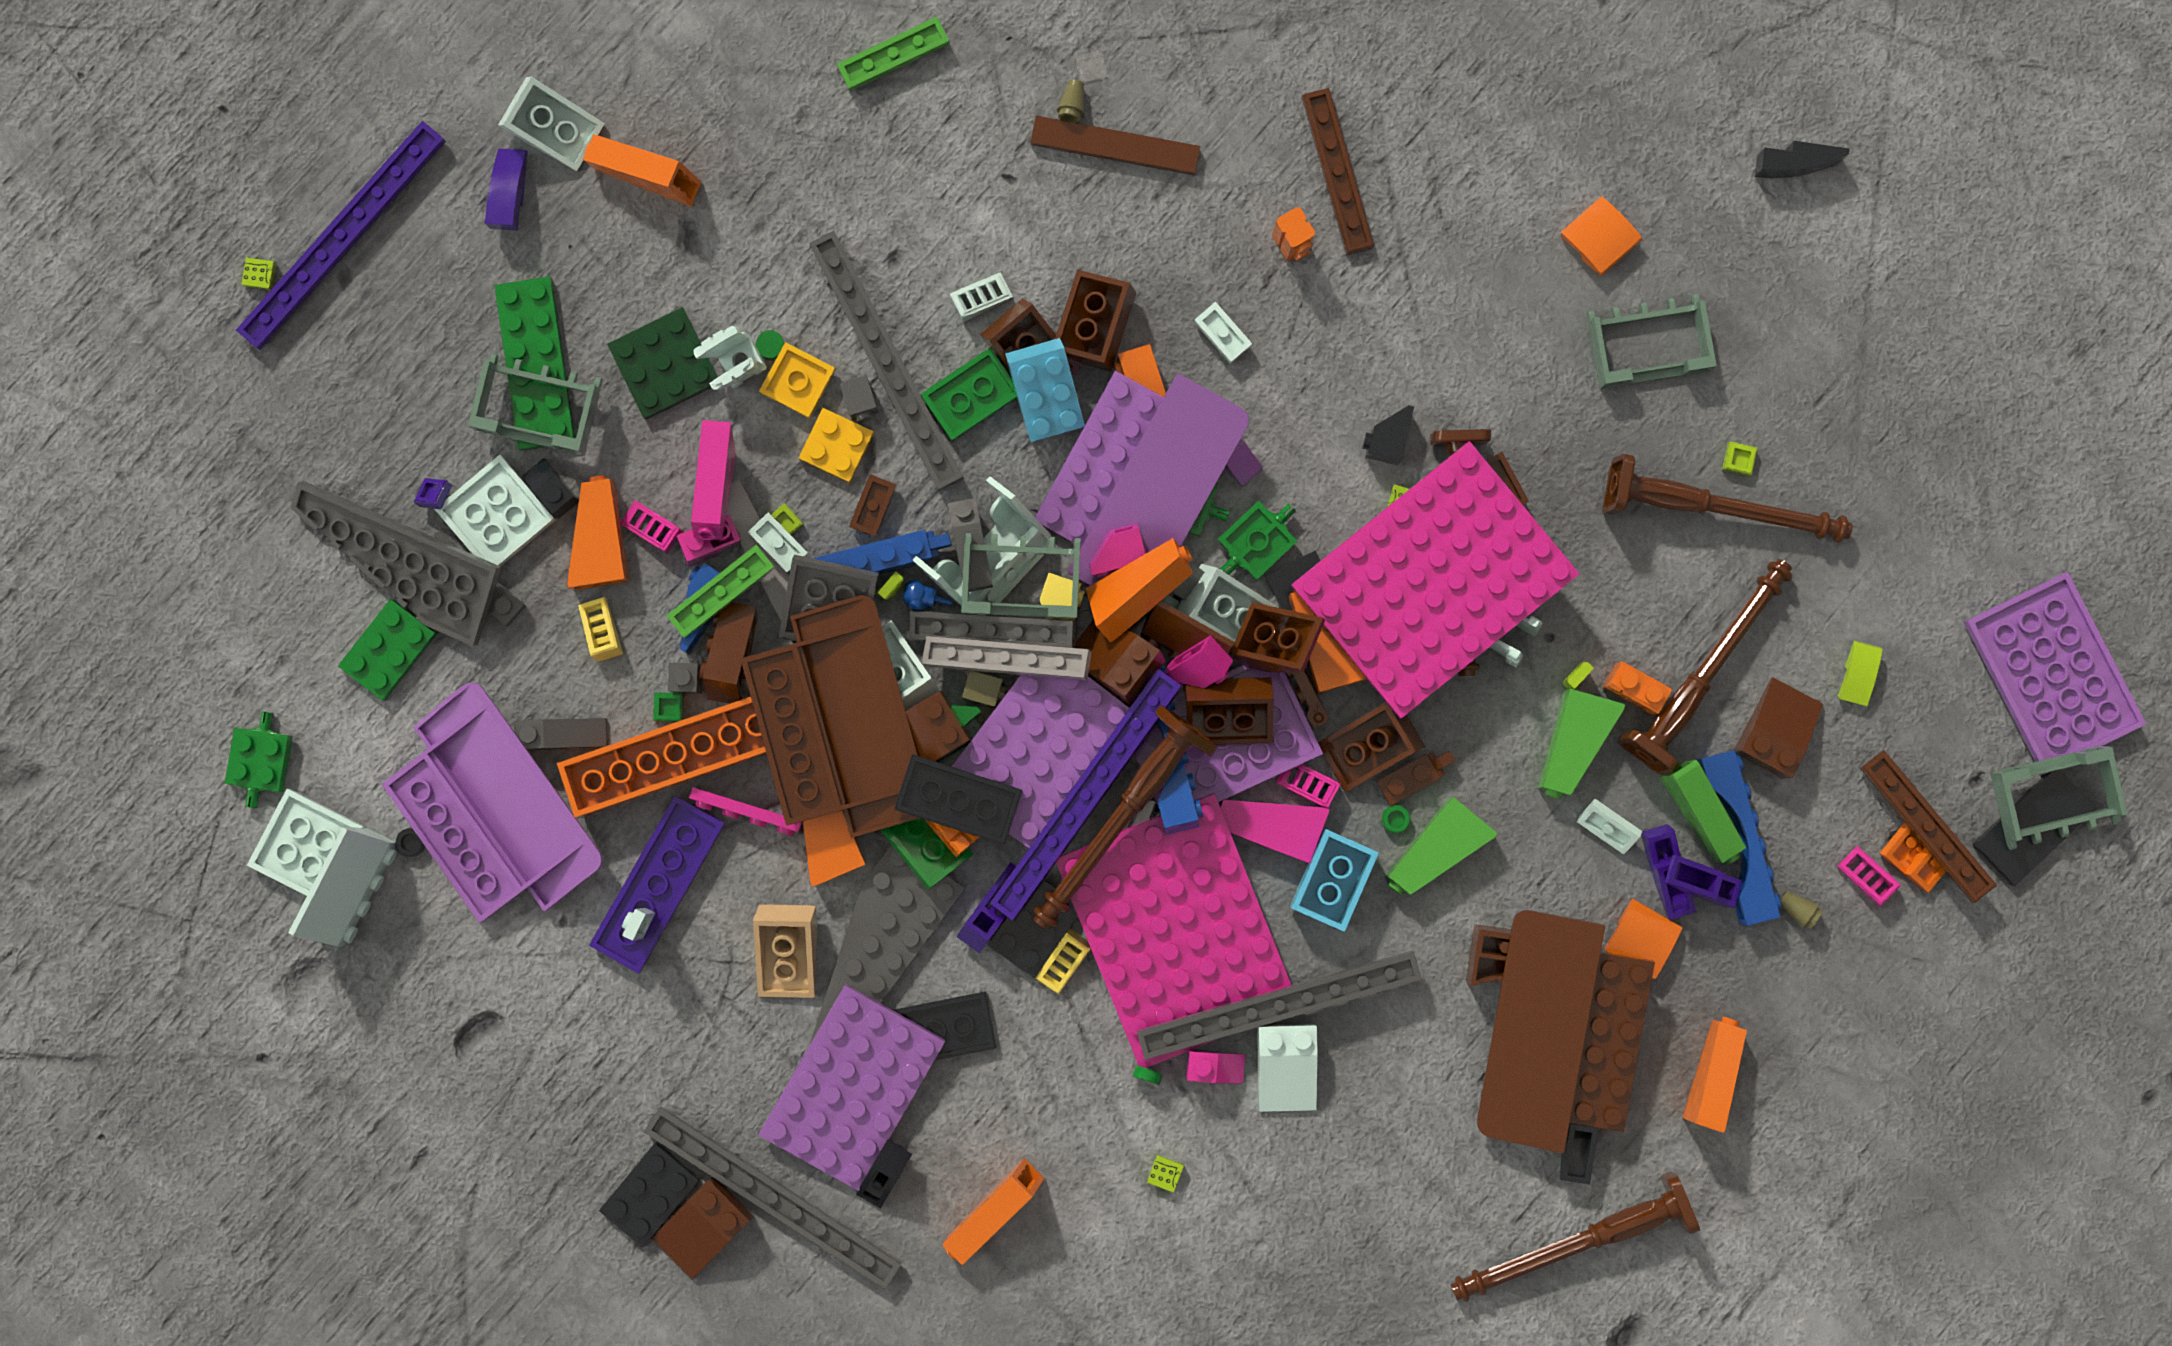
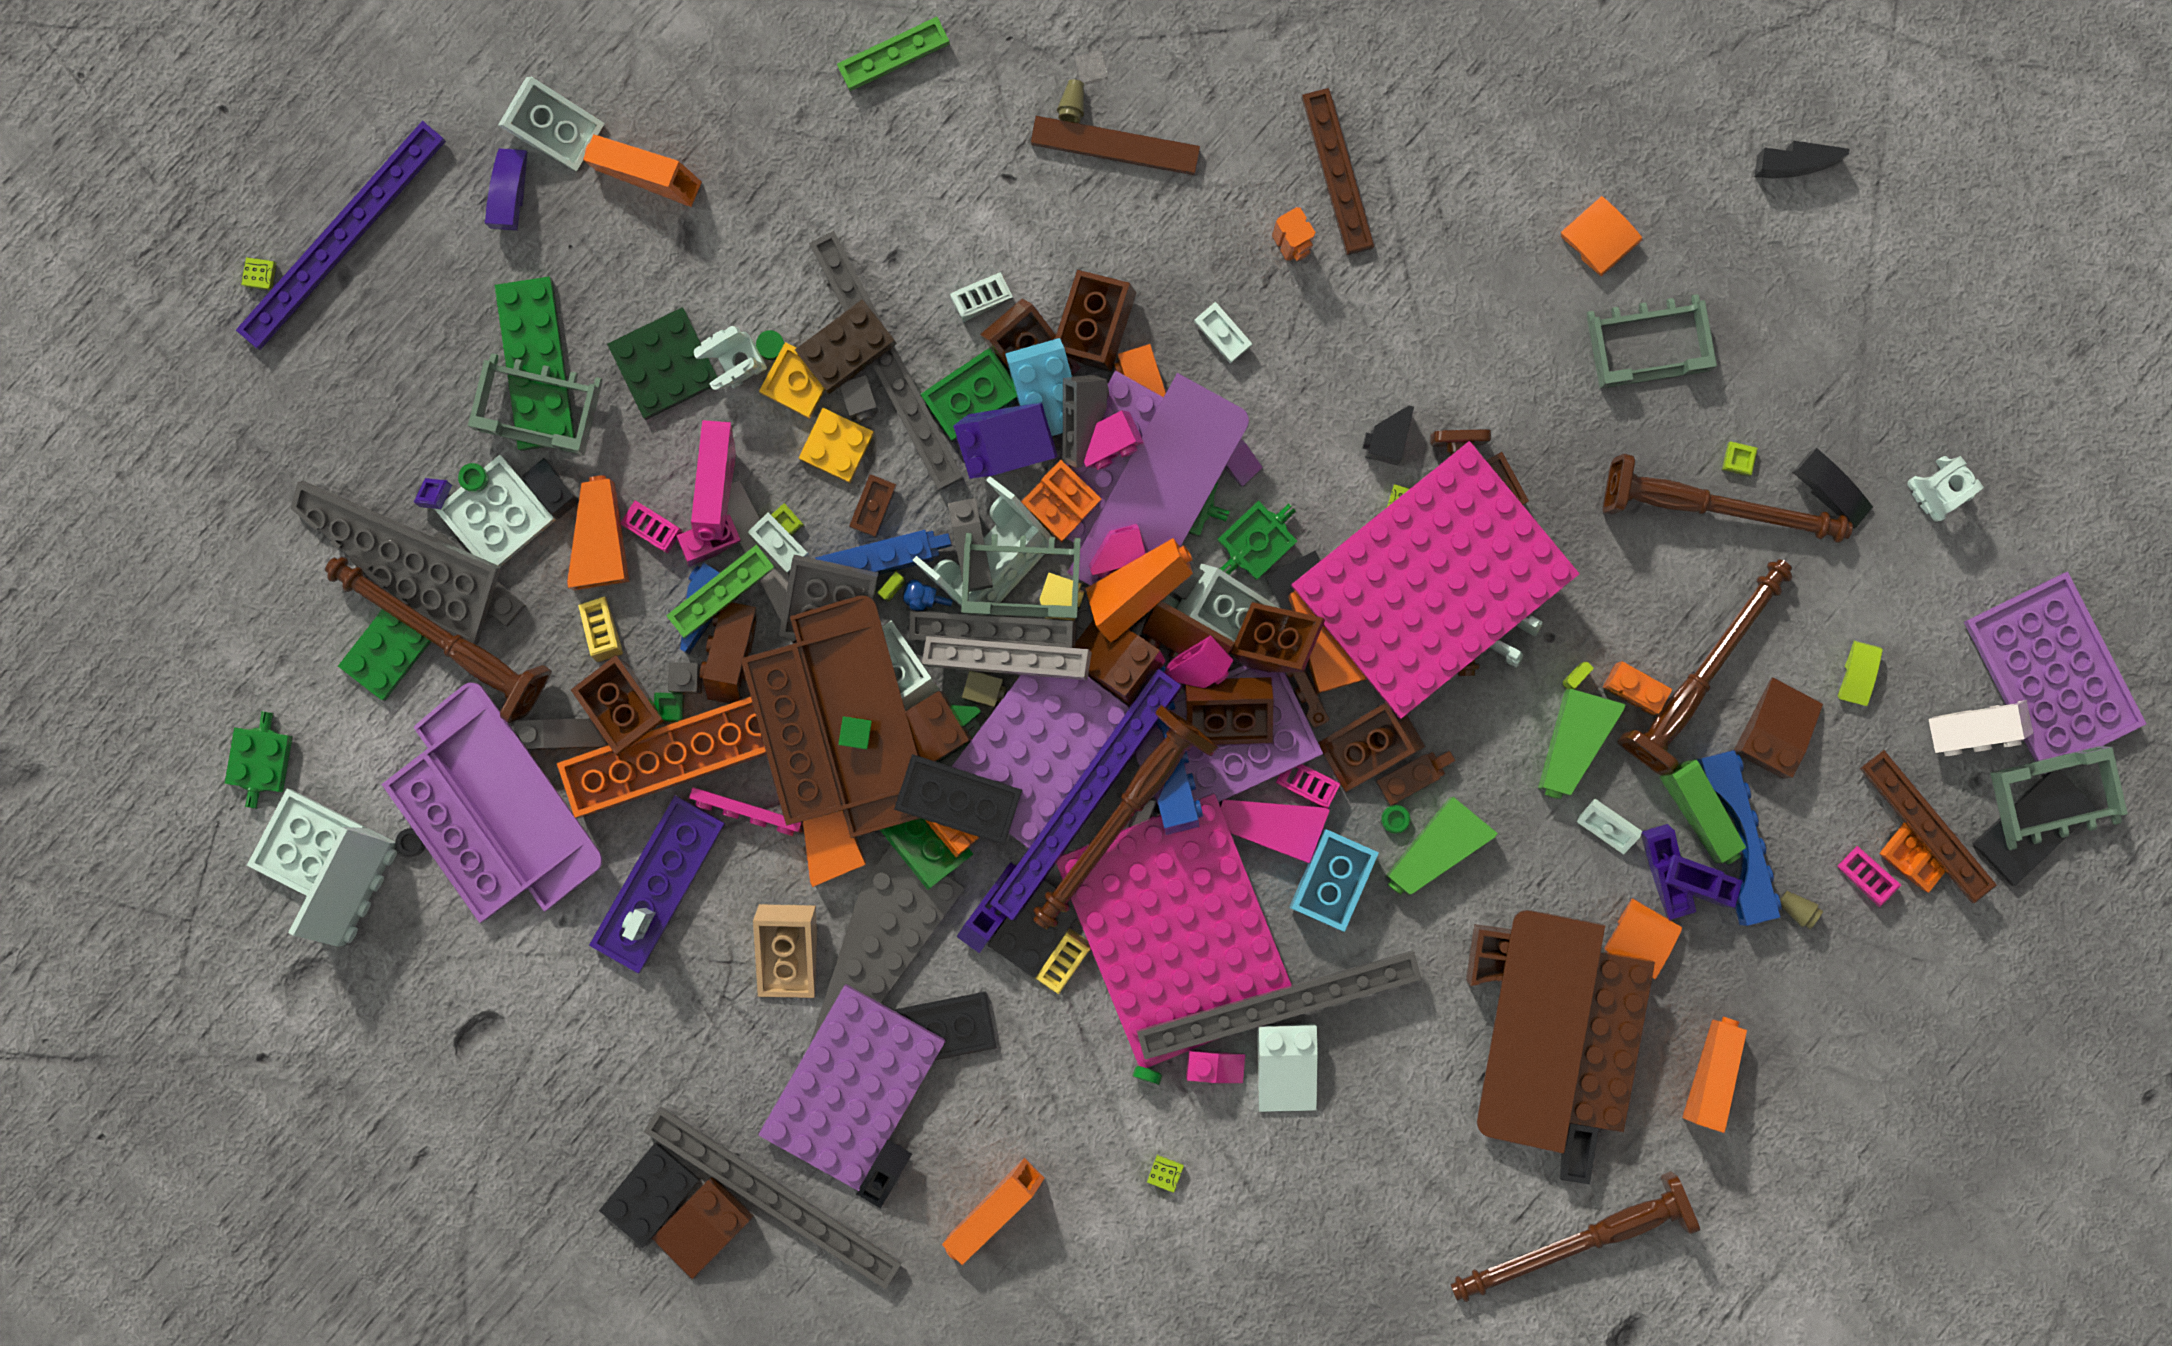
none -> reddish brown piece [325,557,552,723]
none -> green tile [458,463,489,493]
none -> reddish brown slope [571,655,664,756]
none -> dark brown plate [795,299,897,394]
none -> green tile [838,716,872,750]
none -> dark purple slope [953,402,1057,479]
none -> orange slope [1021,460,1102,543]
none -> dark grey slope [1063,375,1109,468]
none -> dark pink slope [1084,410,1144,470]
none -> black slope [1792,448,1873,529]
none -> light aqua piece [1907,456,1984,522]
none -> white wedge [1929,700,2033,756]

